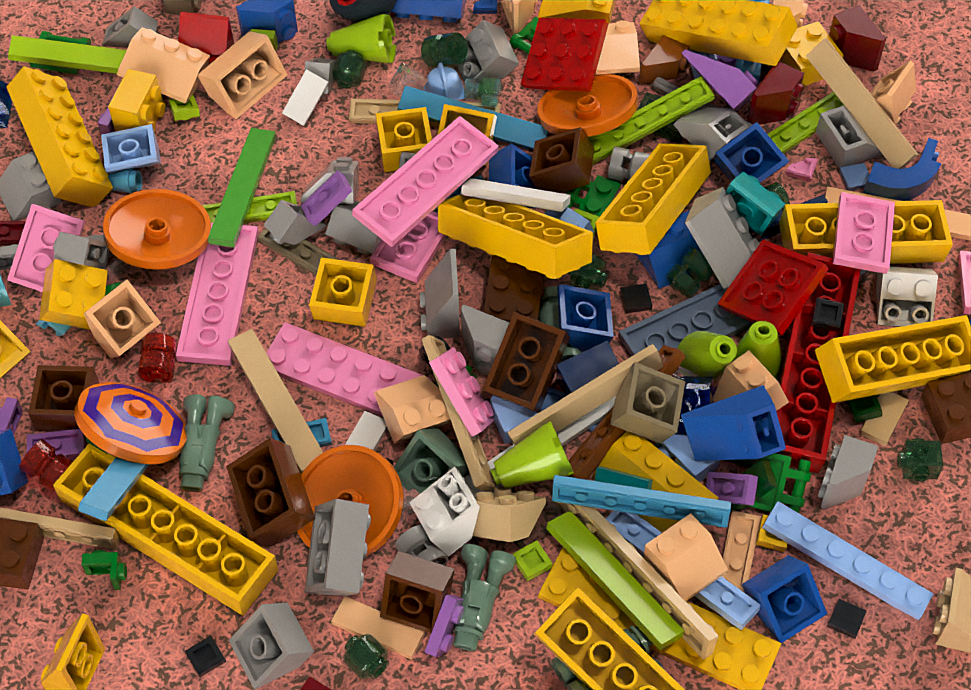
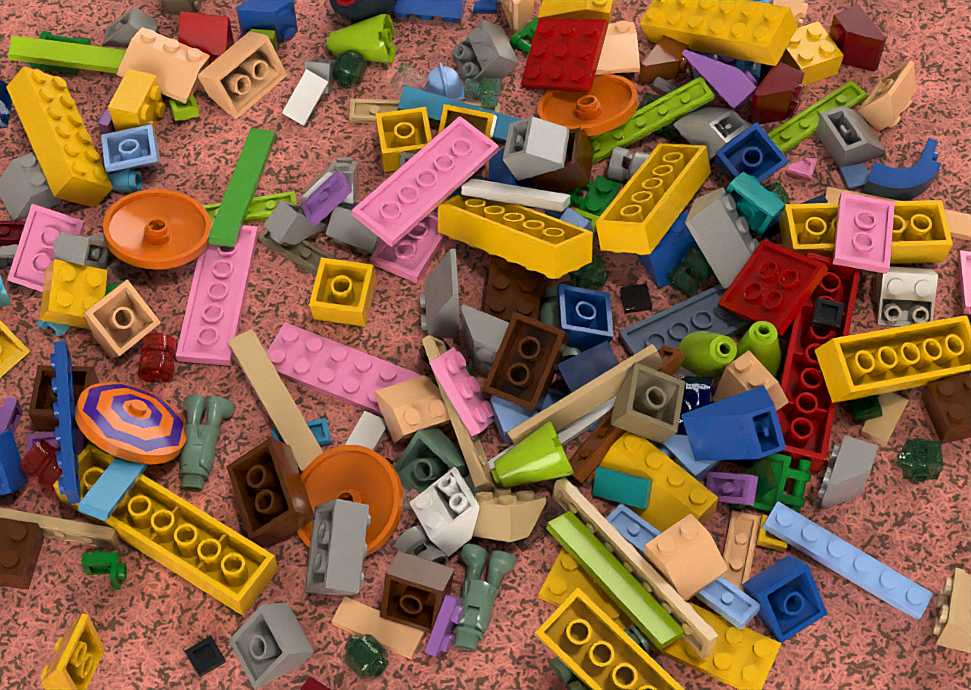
clear green wheel [421,32,468,68] -> none
lime plate [512,540,553,582] -> none
dark azure tile [552,475,731,528] -> none
tan tile [806,39,919,169] -> none
black tile [827,599,867,639] -> none
none -> blue plate [50,341,81,504]
none -> light grey slope [503,116,570,181]

